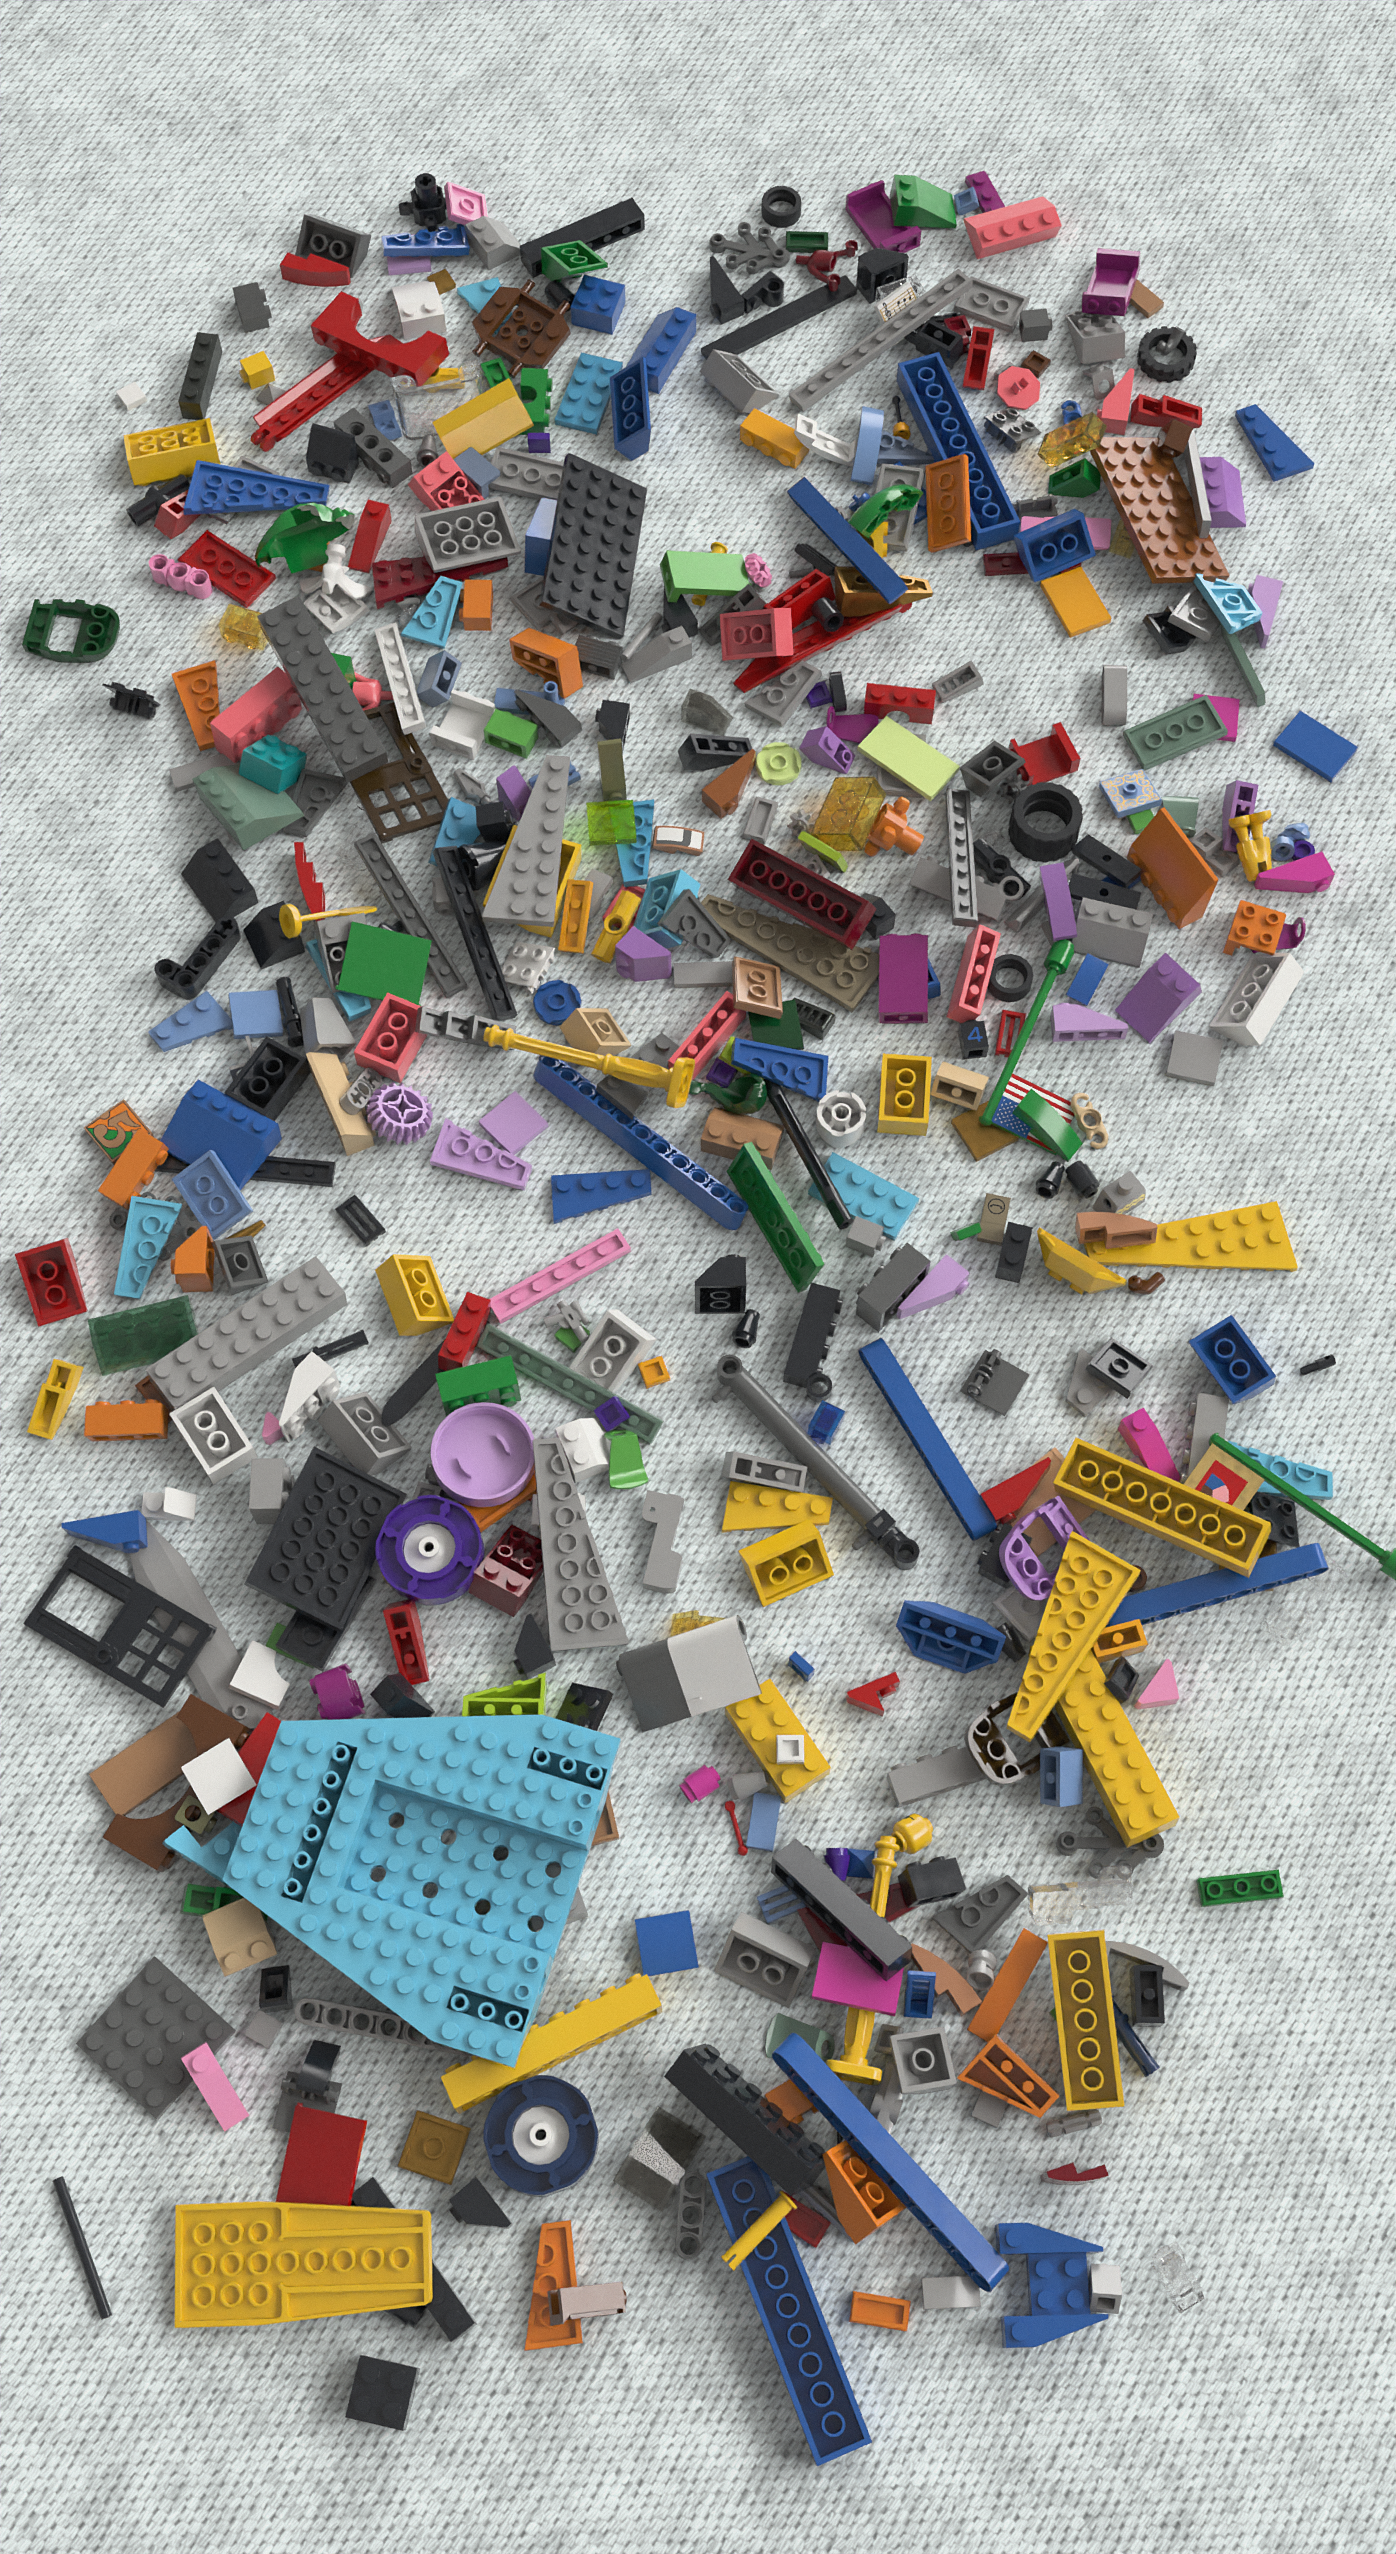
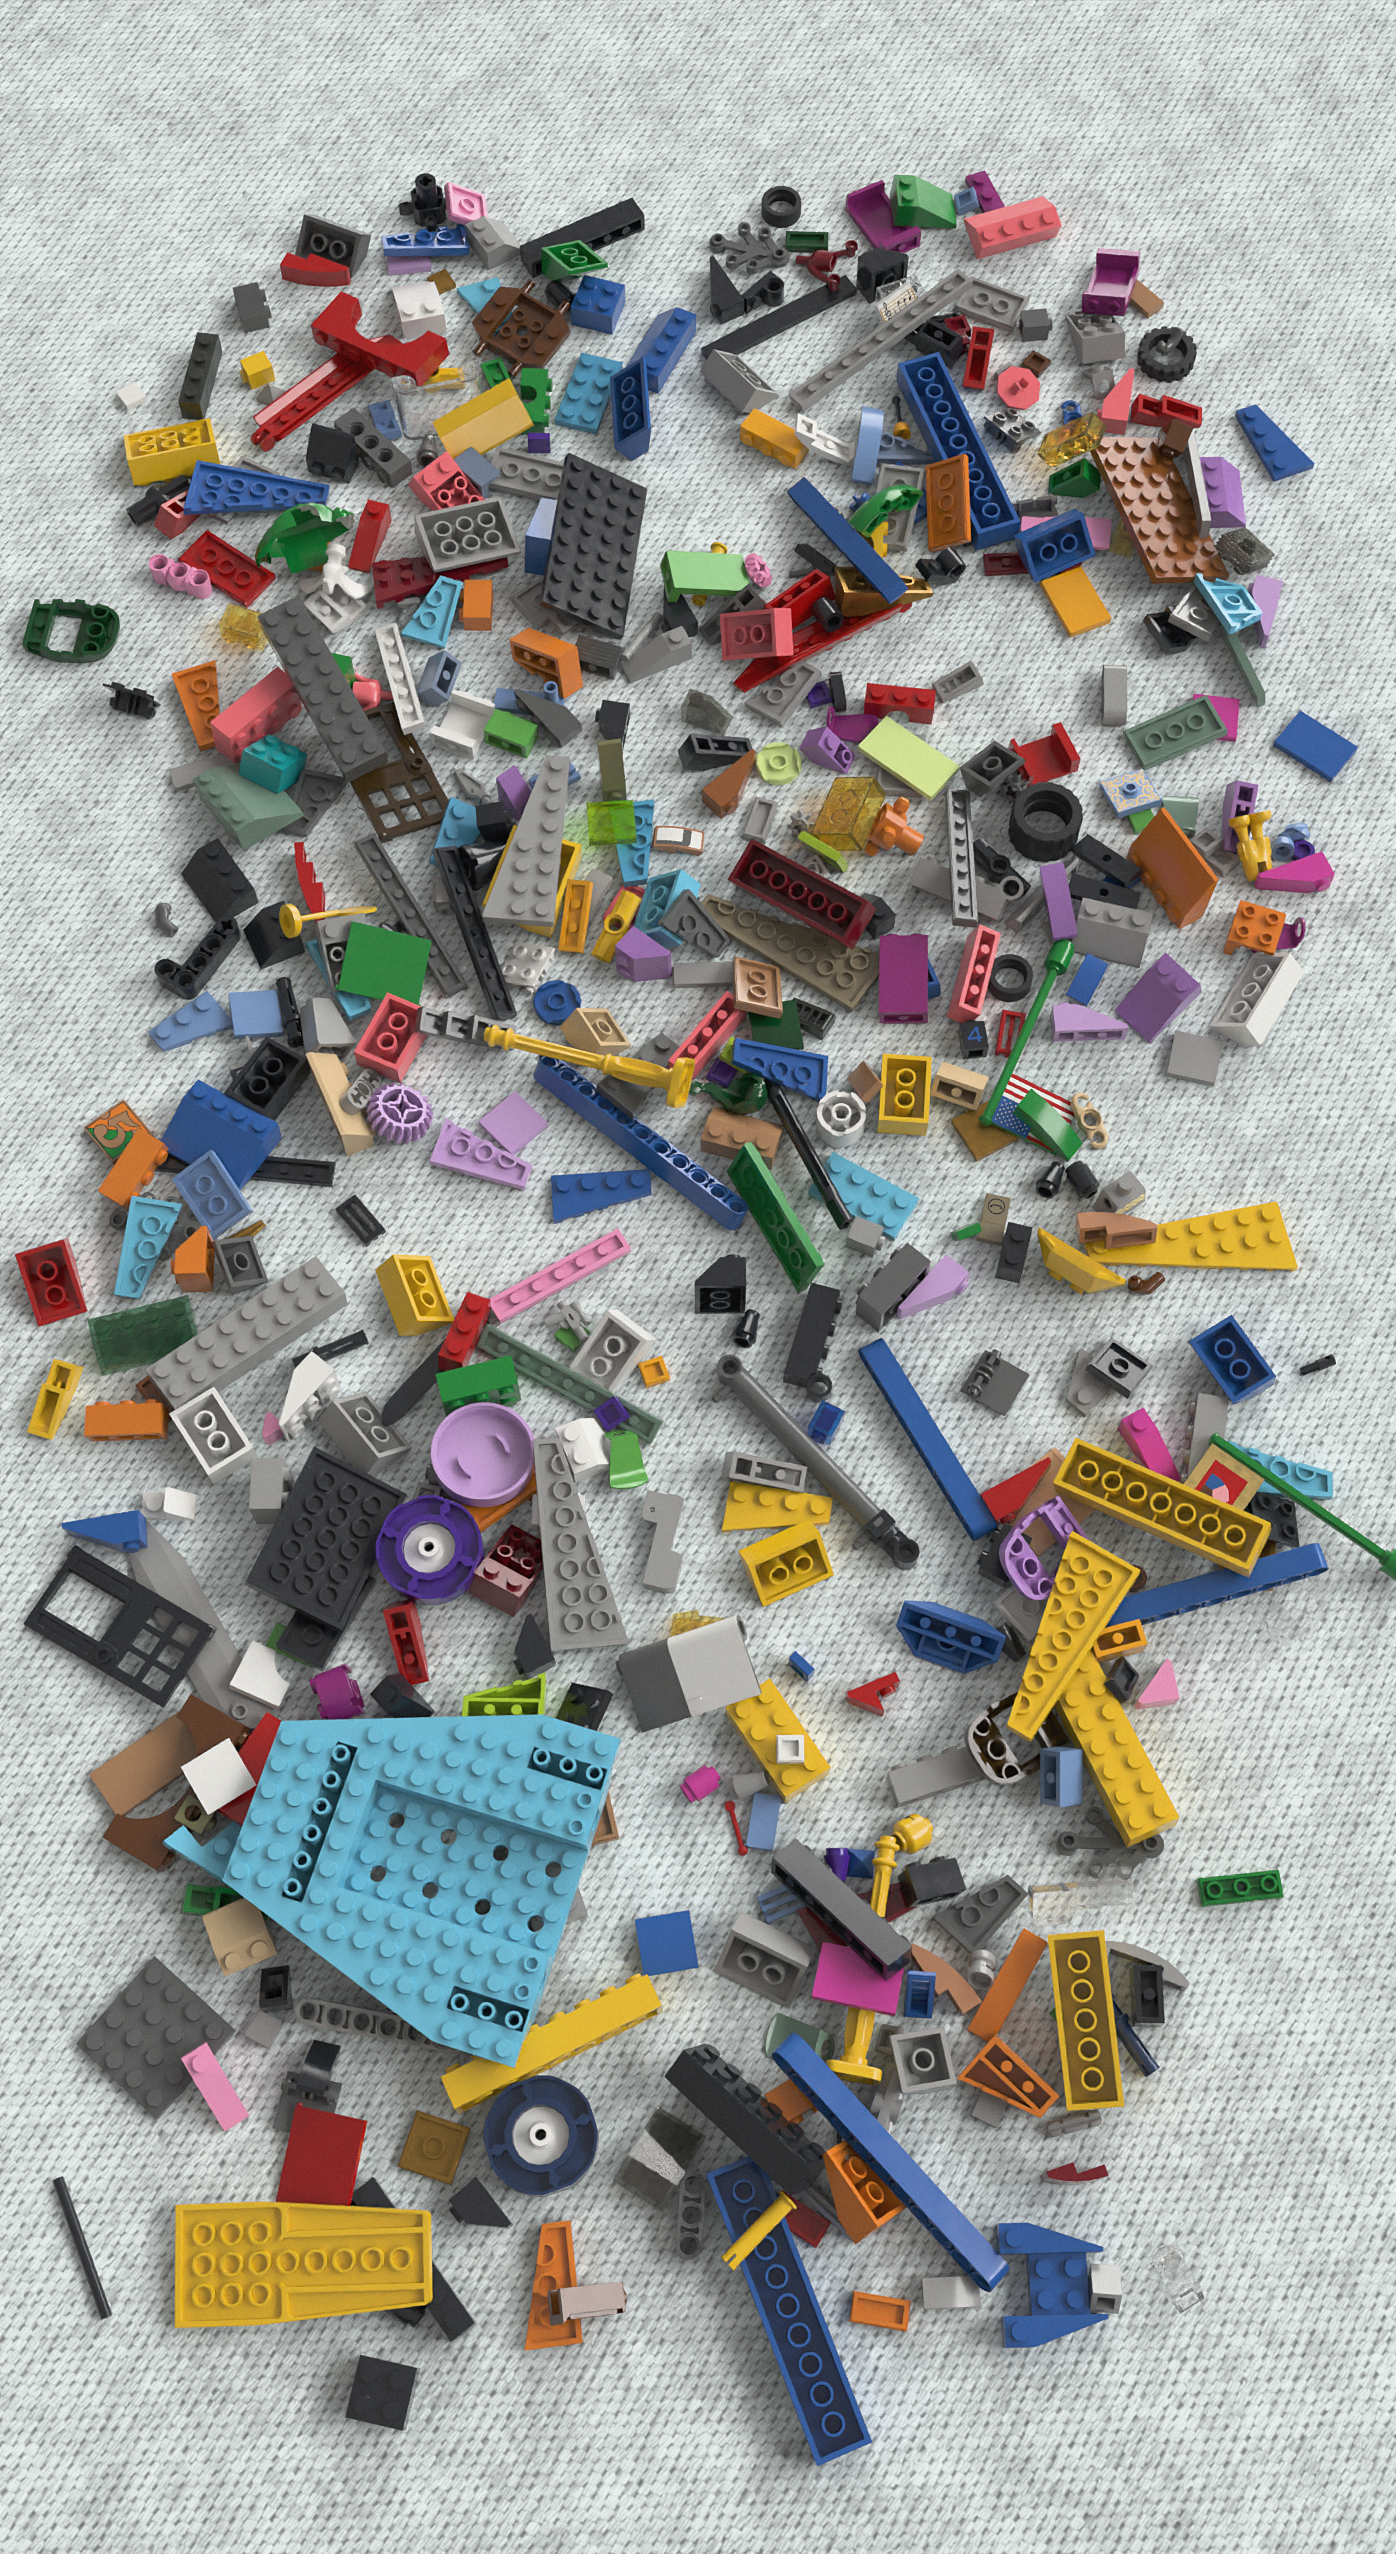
none -> dark grey arm [155,903,179,937]
none -> medium nougat tile [847,1061,883,1103]
none -> black plate [915,547,966,584]
none -> clear smoke brick [1214,527,1275,575]

